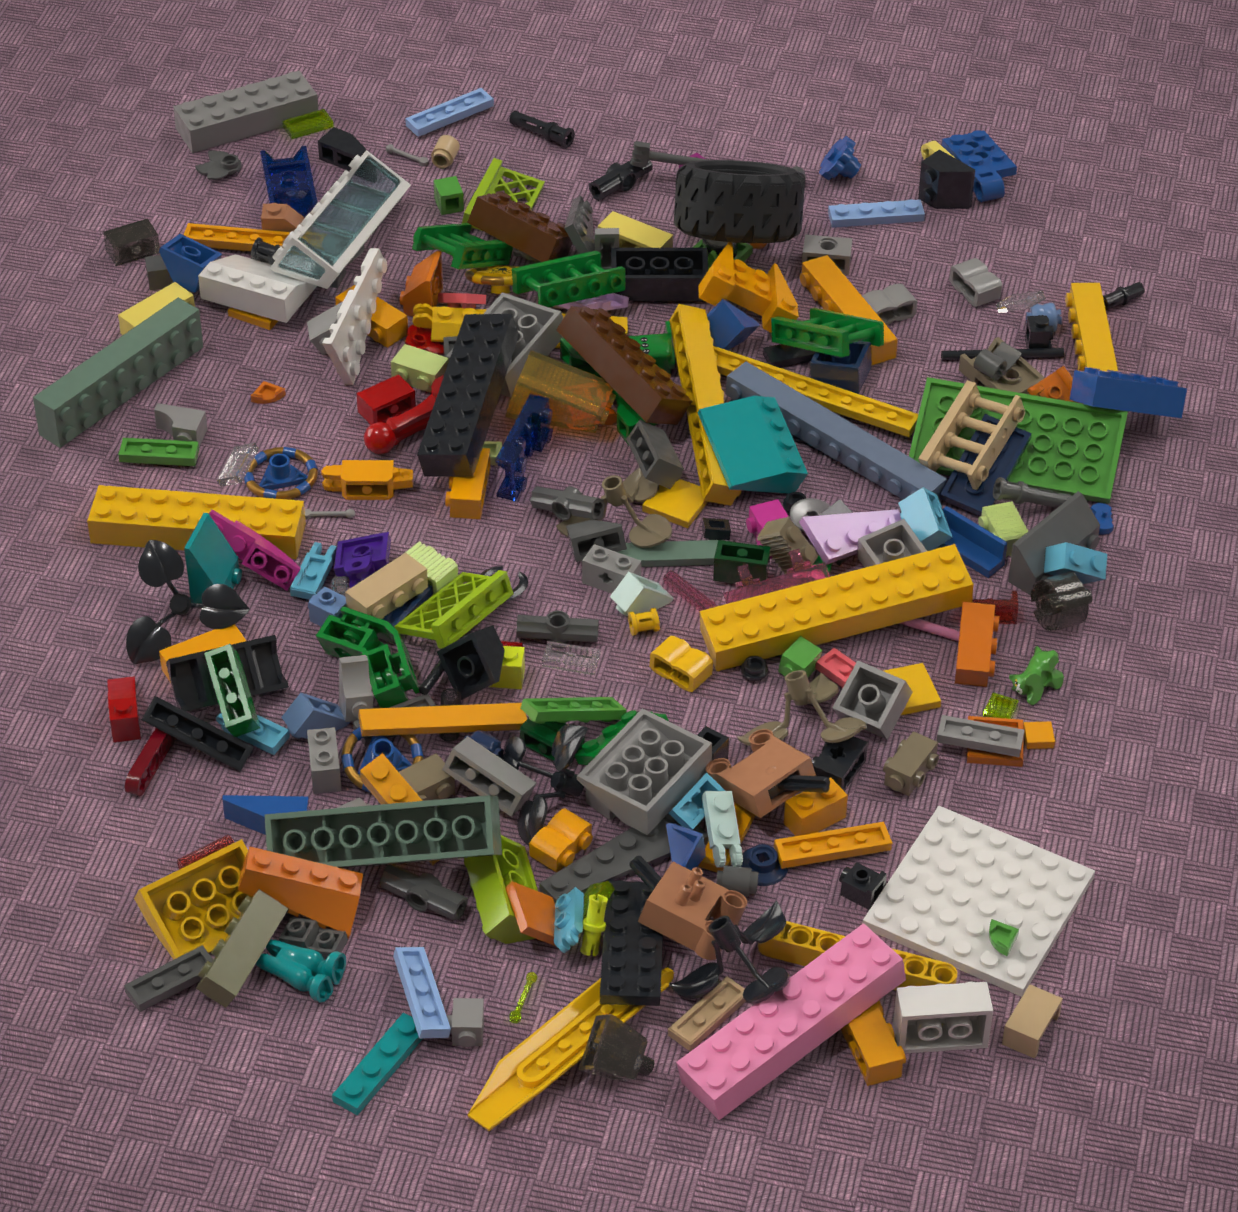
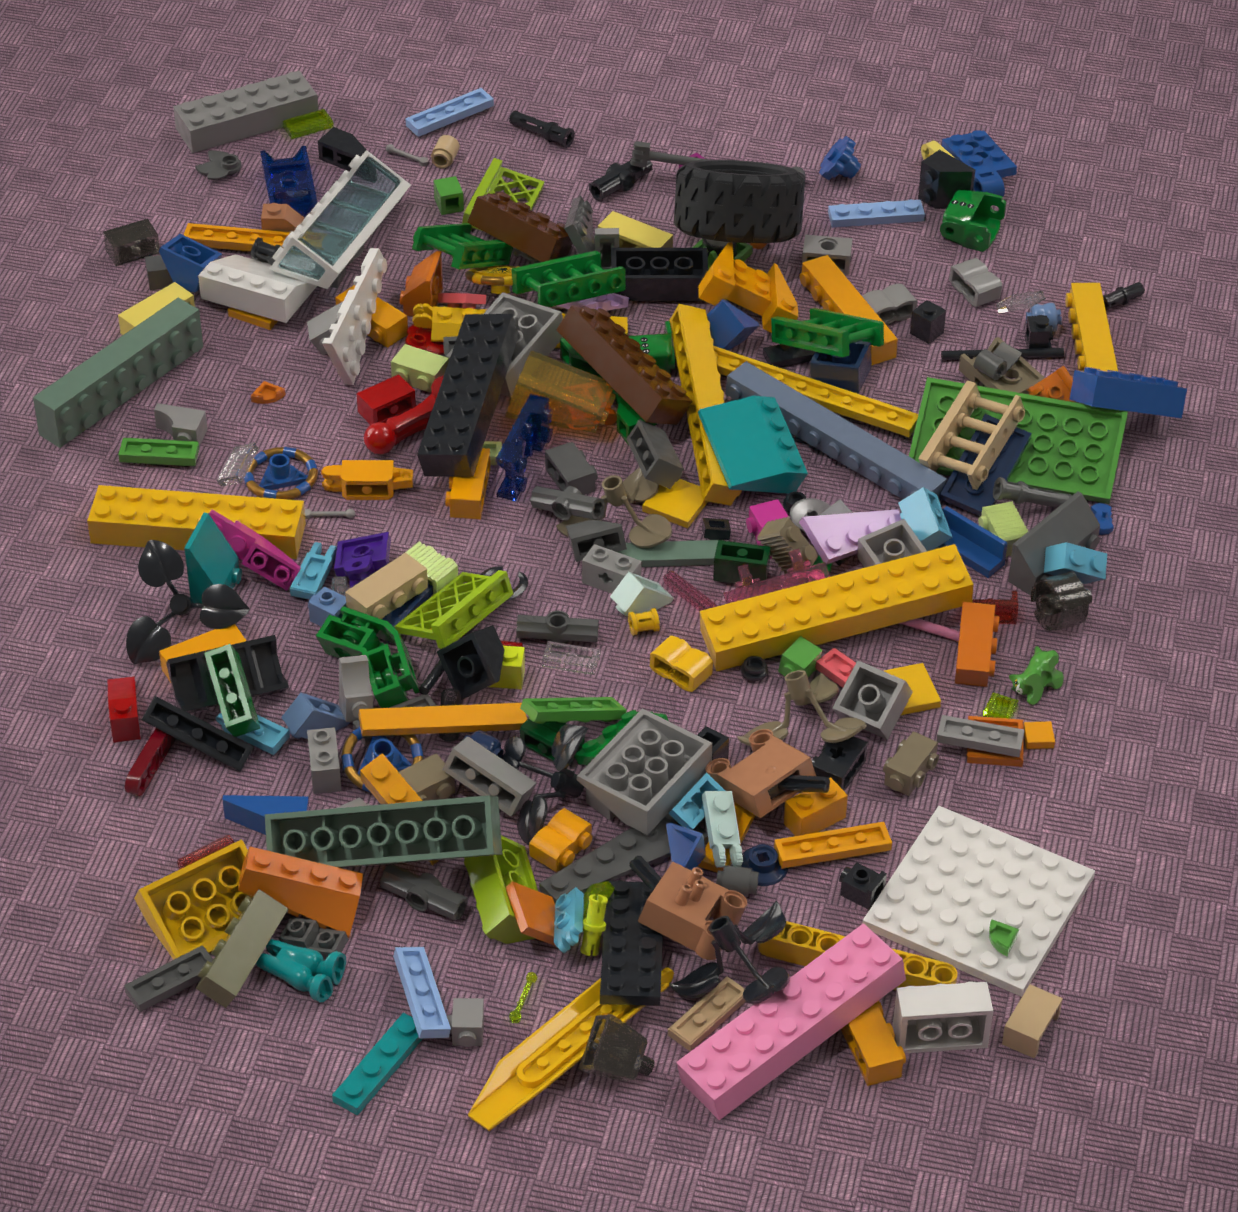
none -> dark grey brick [545,442,598,495]
none -> black brick [910,300,946,344]
none -> green piece [940,190,1007,252]

